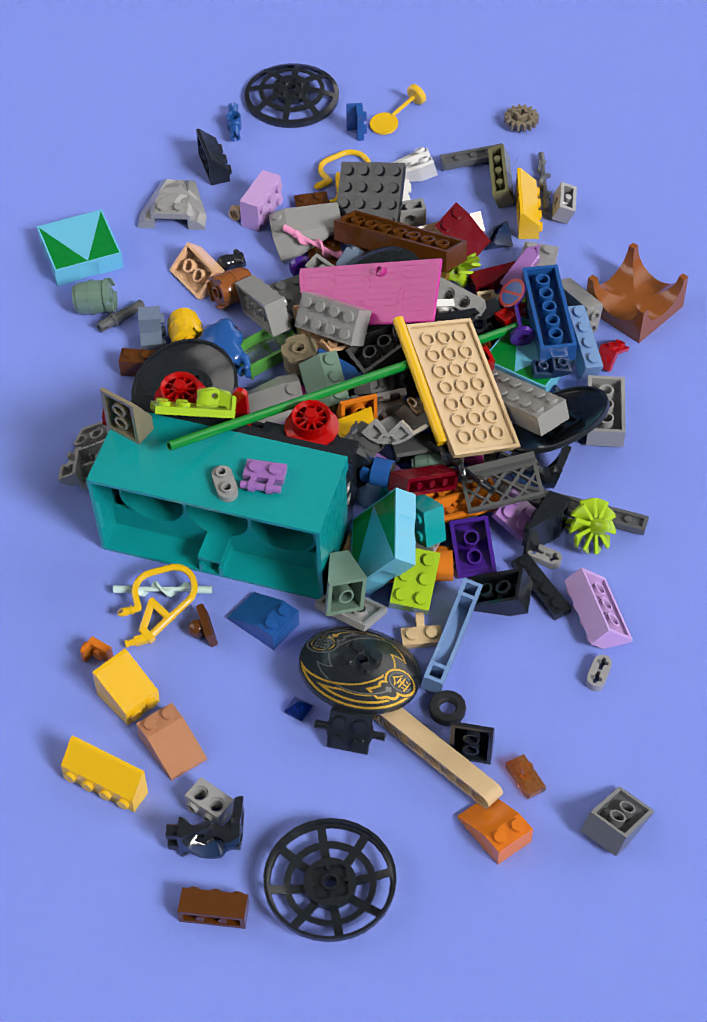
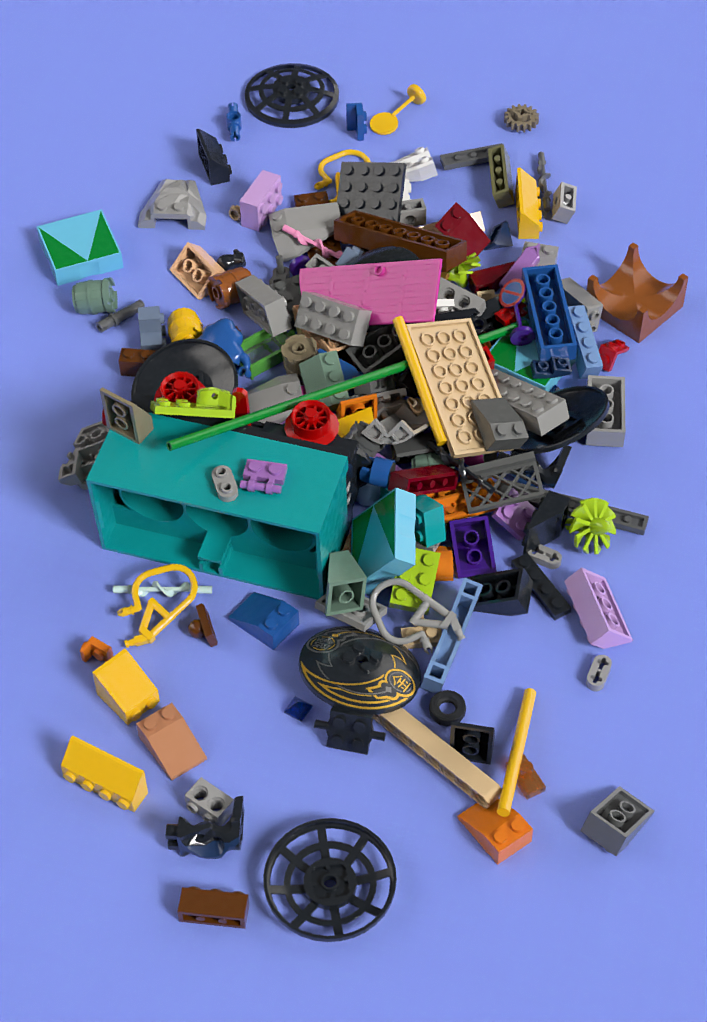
none -> dark grey piece [269,255,290,284]
none -> light grey piece [369,578,466,655]
none -> dark grey slope [470,398,529,452]
none -> yellow piece [497,688,536,817]

